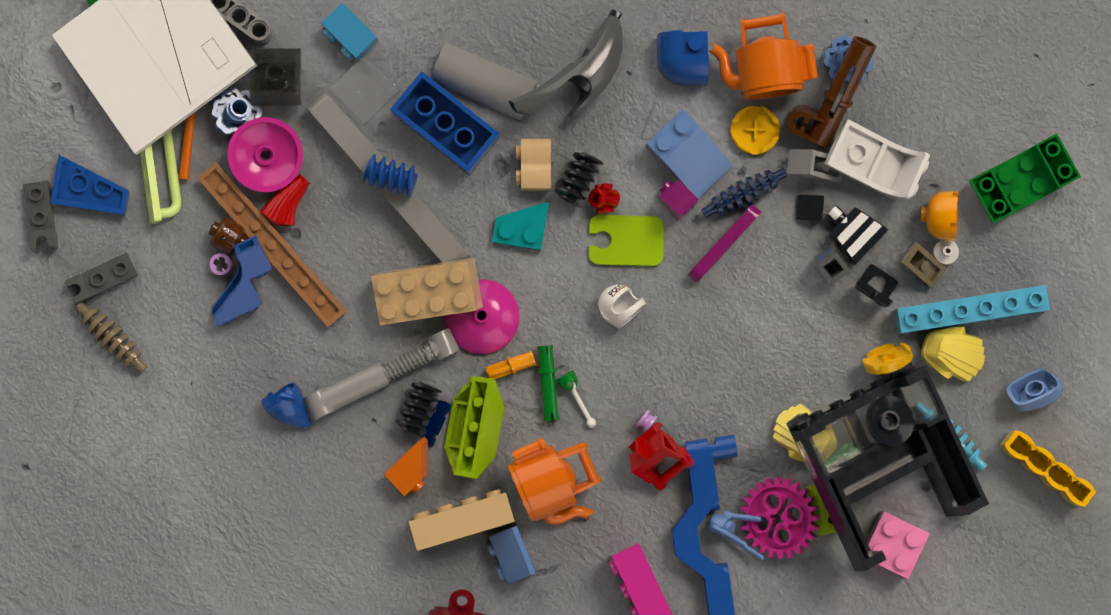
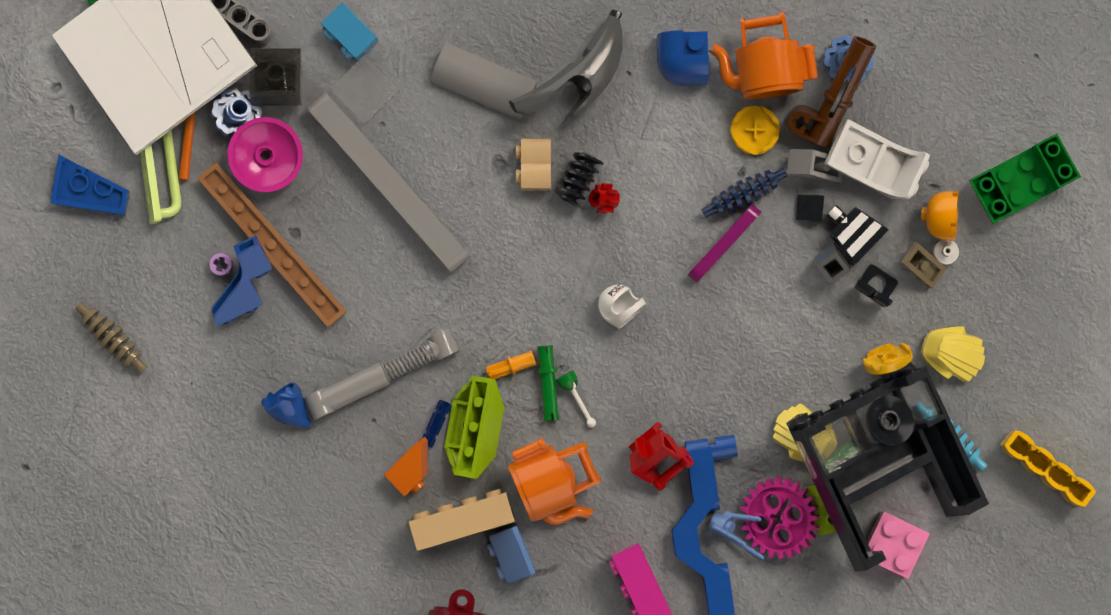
dark grey plate [23,181,58,253] -> none
dark grey plate [64,252,138,305] -> none
reddish brown head [208,218,247,255] -> none
red piece [260,174,310,226] -> none
blue piece [363,154,418,198] -> none
tan brick [371,258,483,325] -> none
blue brick [390,71,500,175] -> none
black piece [395,382,443,437] -> none
dark pink dish [445,279,519,354] -> none
teal wing [492,202,549,251] -> none
lime piece [589,215,664,266] -> none
lavender bush [635,409,658,434] -> none
medium blue slope [646,109,733,199] -> none
magenta slope [658,180,699,221] -> none
medium azure brick [893,285,1050,335] -> none
medium blue piece [1007,368,1063,412] -> none

